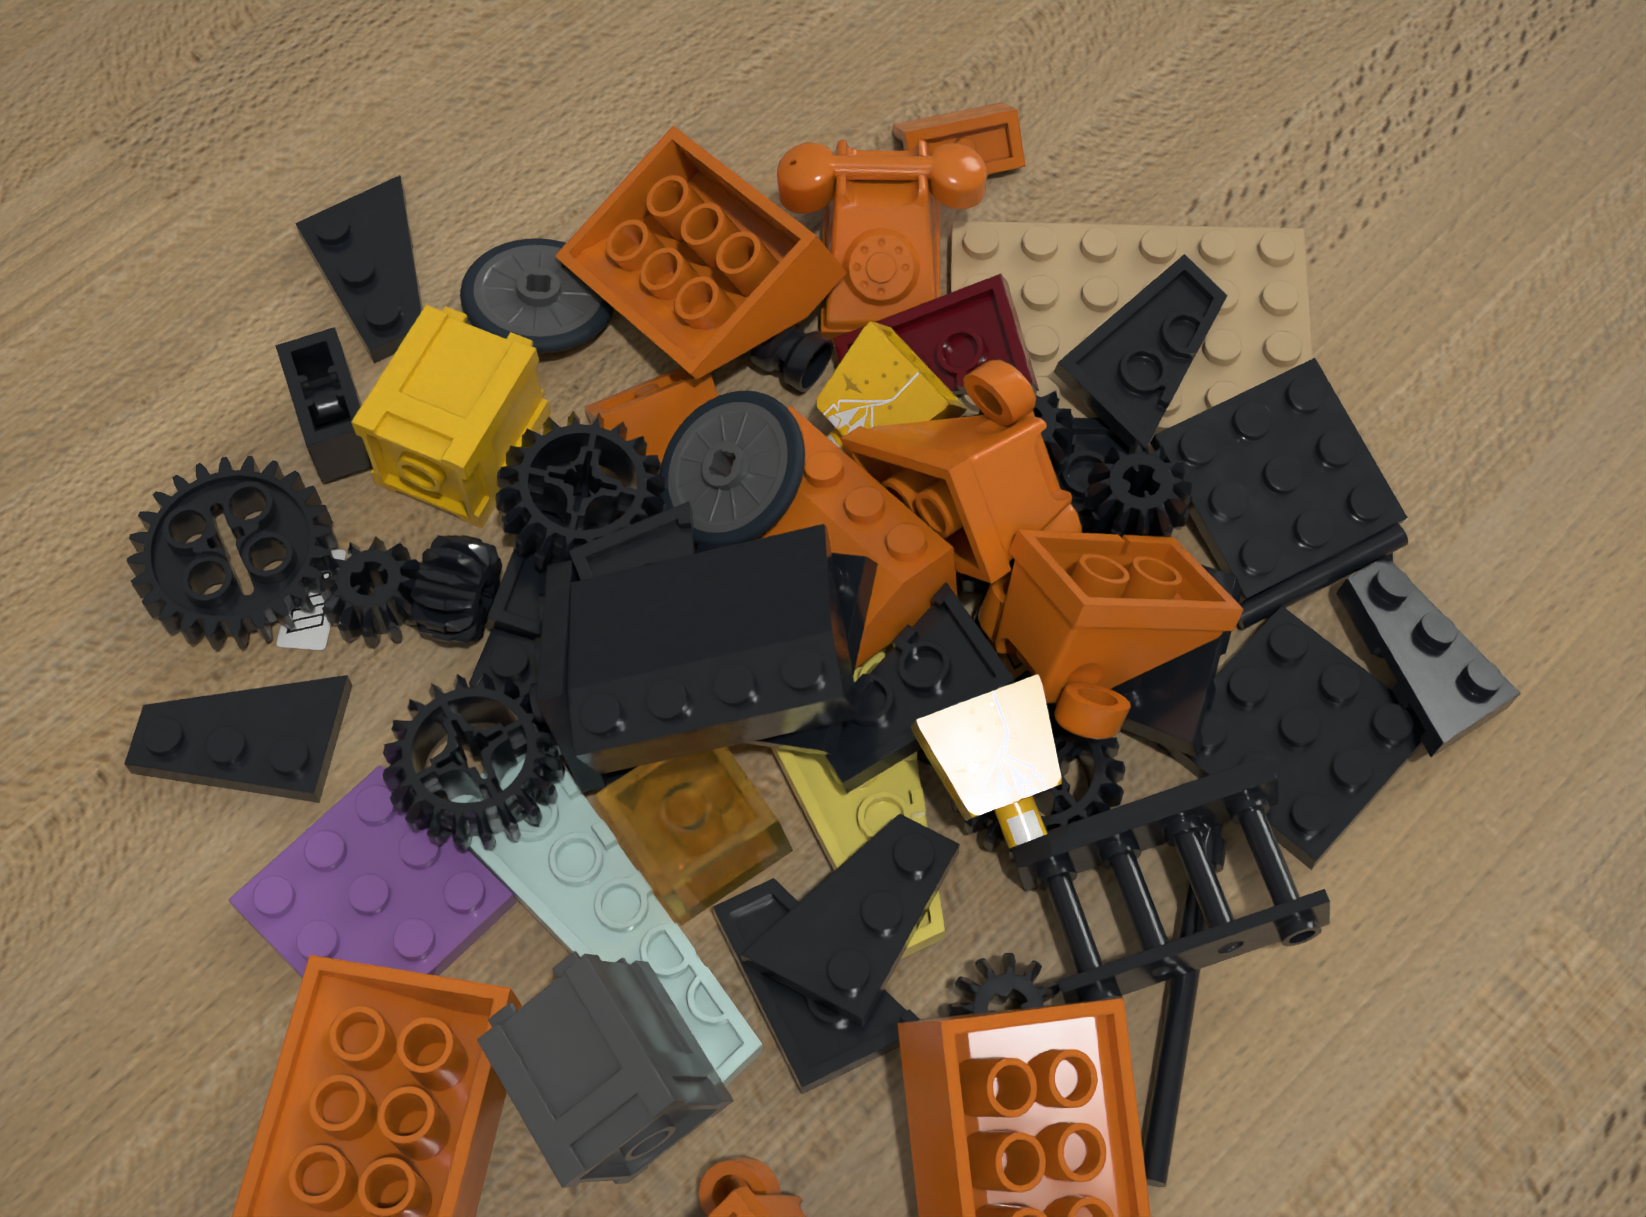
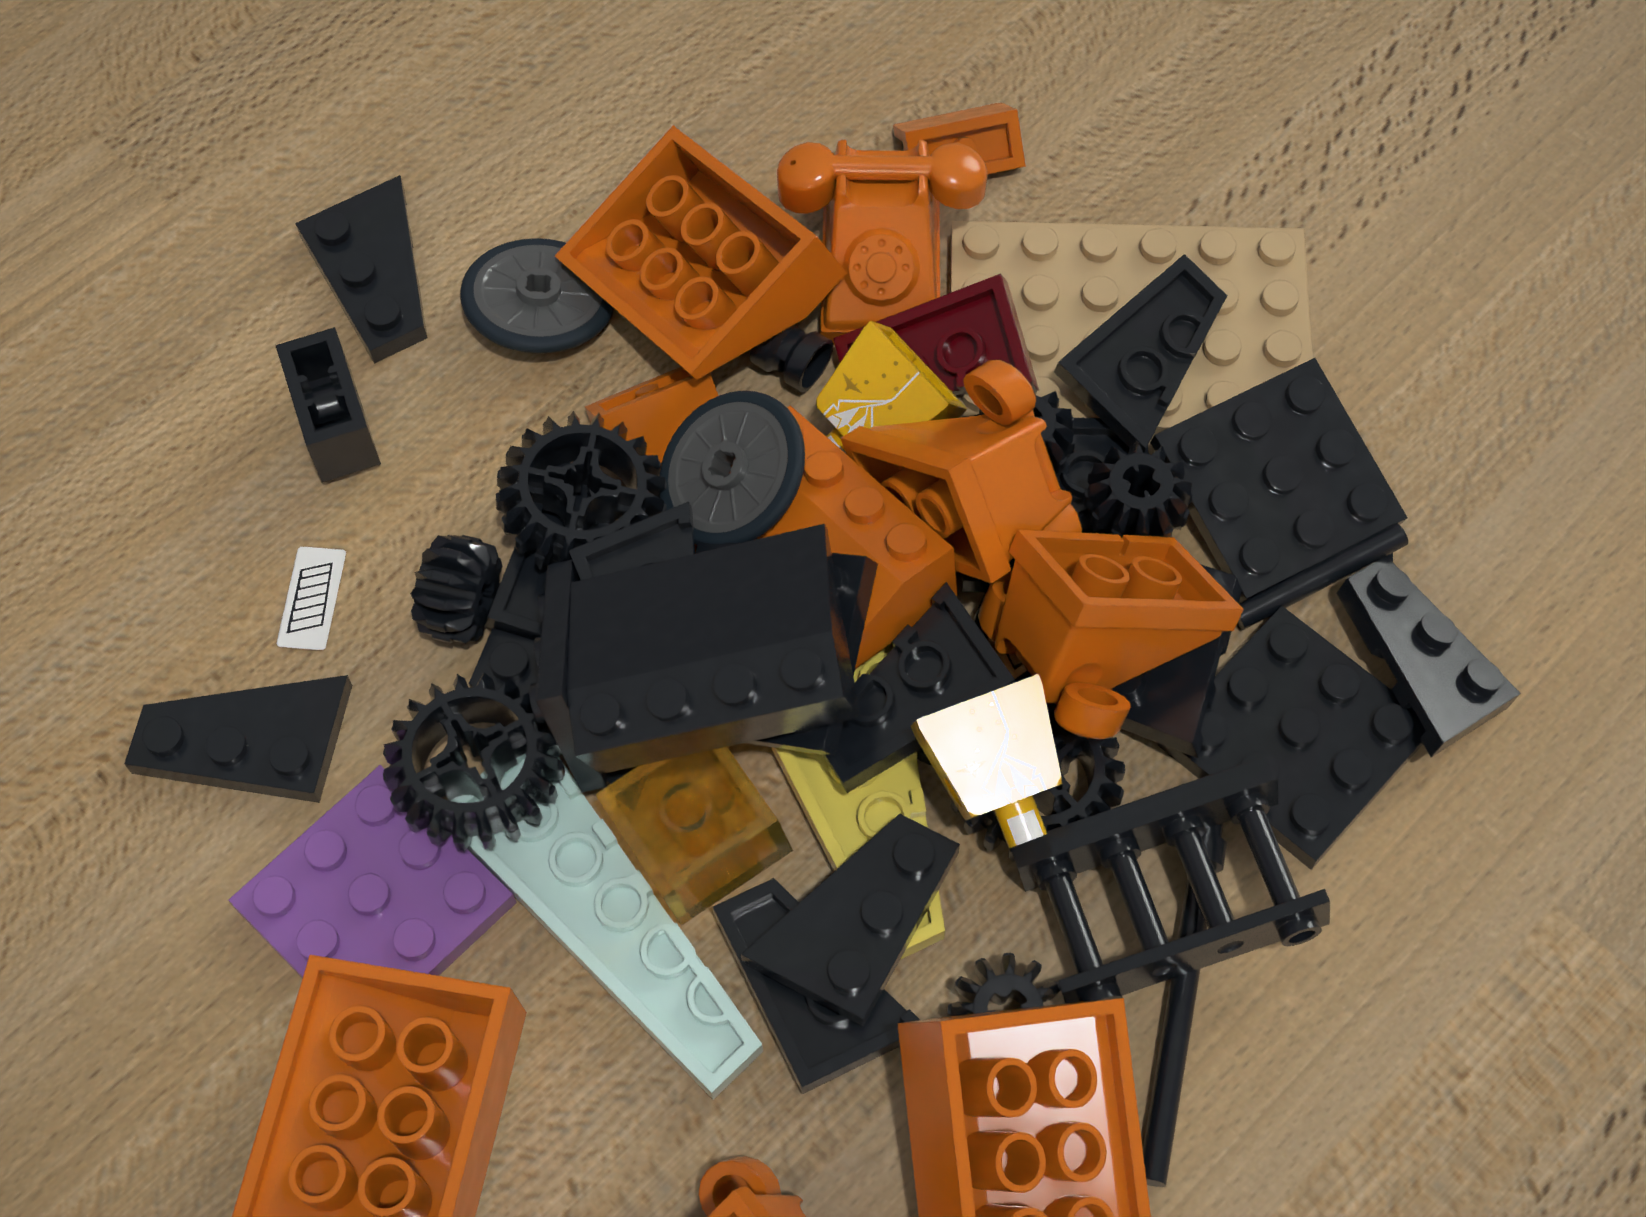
black gear [127,456,338,650] -> none
black gear [319,536,422,649] -> none
yellow container [351,304,551,529] -> none
dark grey container [477,951,734,1188] -> none

